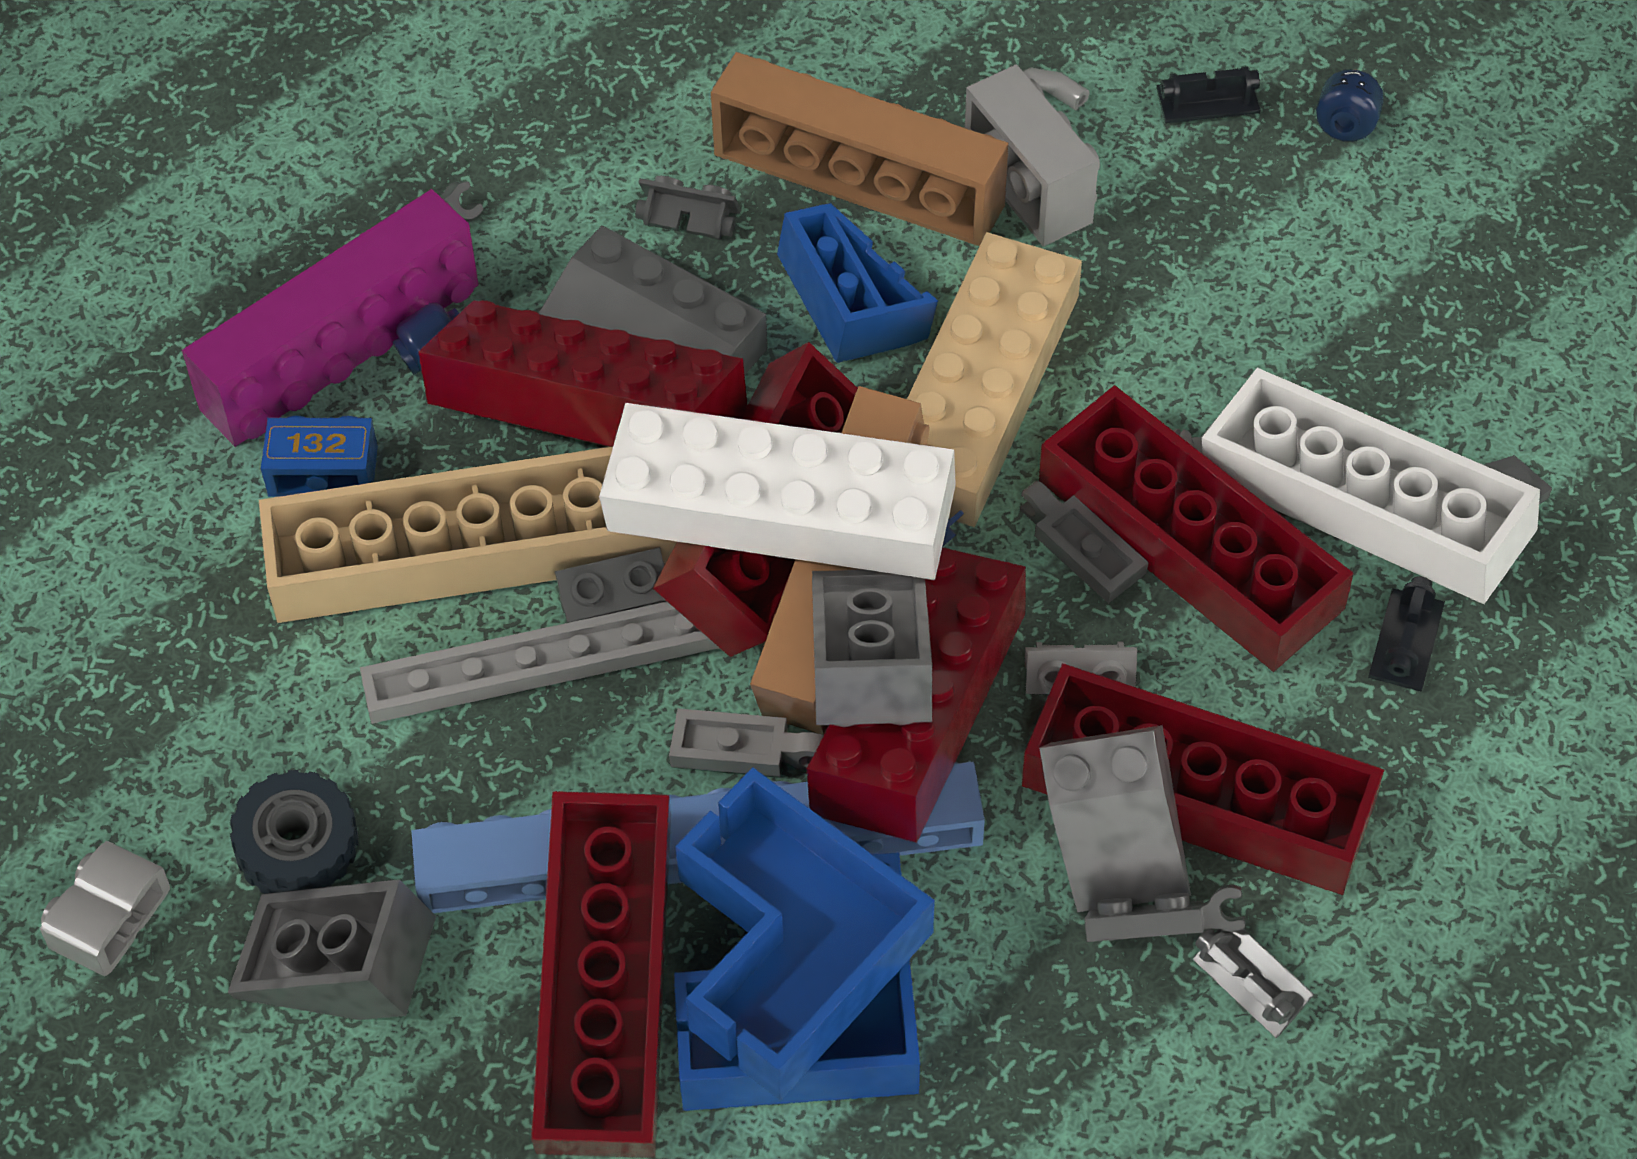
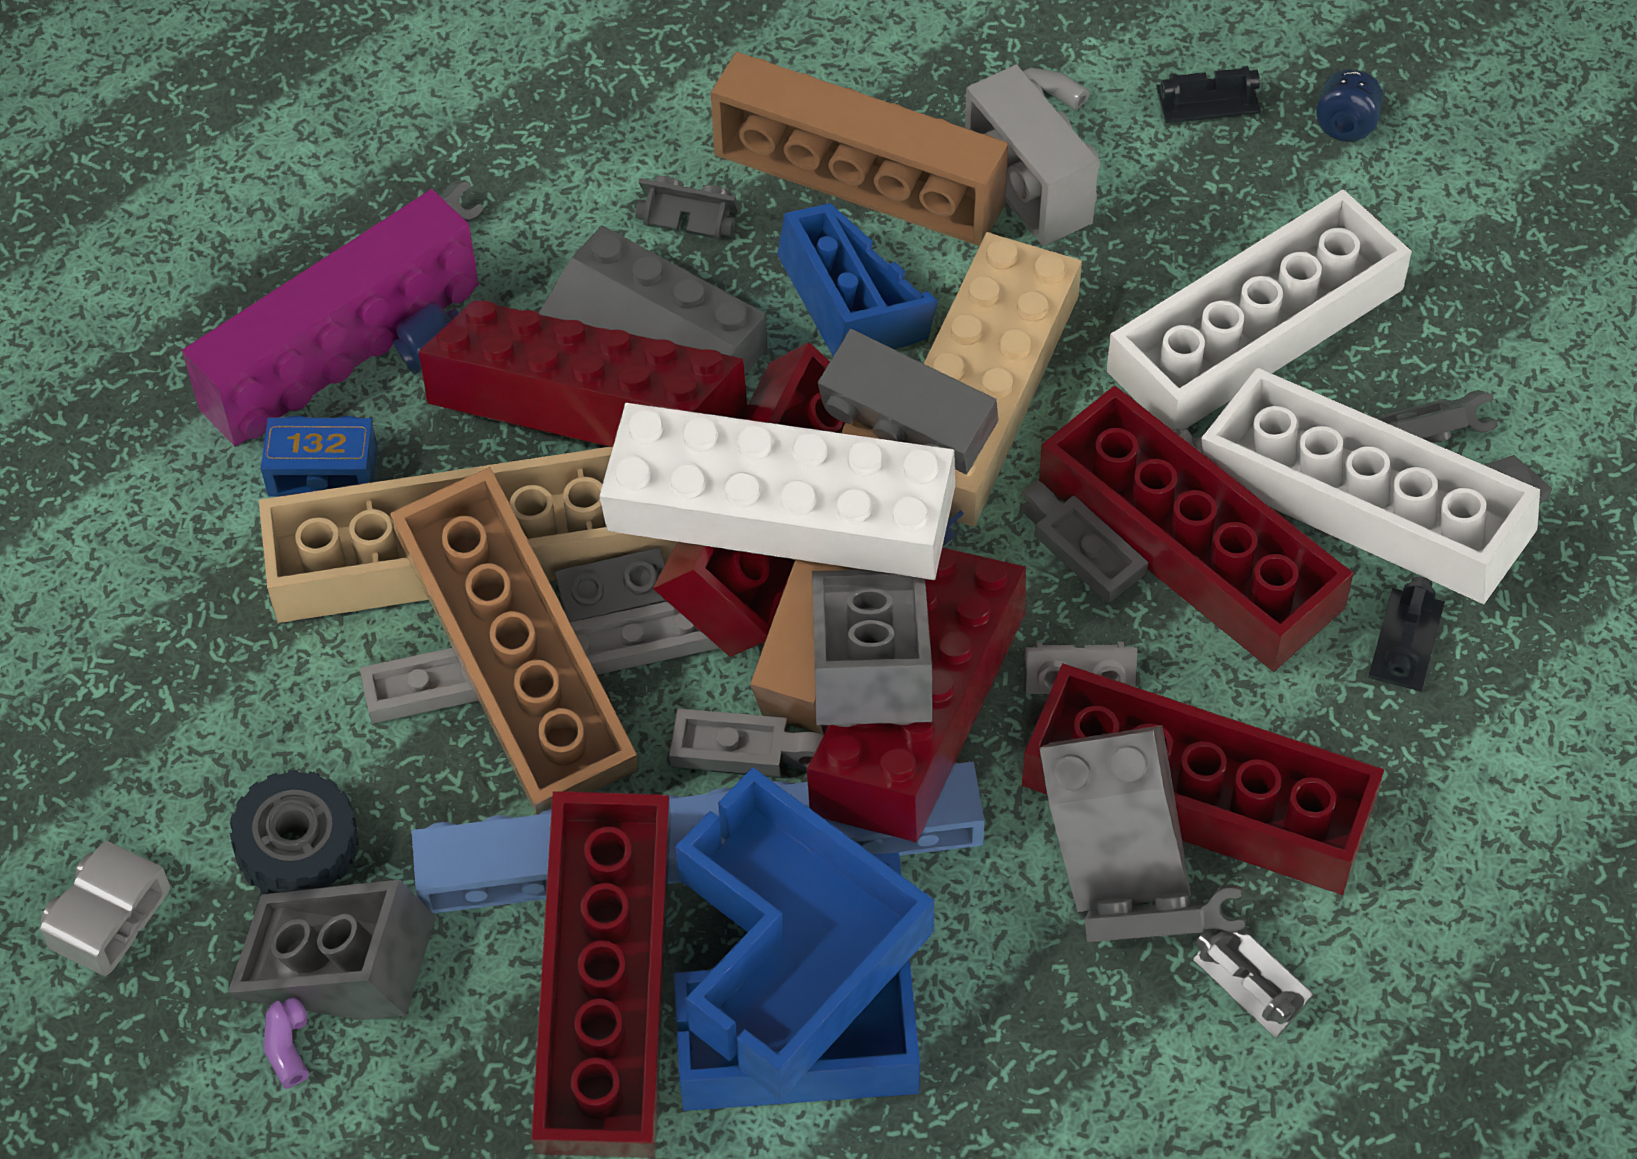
none -> medium lavender arm [263,997,310,1089]
none -> medium nougat brick [390,467,638,815]
none -> dark grey brick [818,328,999,475]
none -> white brick [1107,189,1412,432]
none -> dark grey plate [1373,390,1498,443]

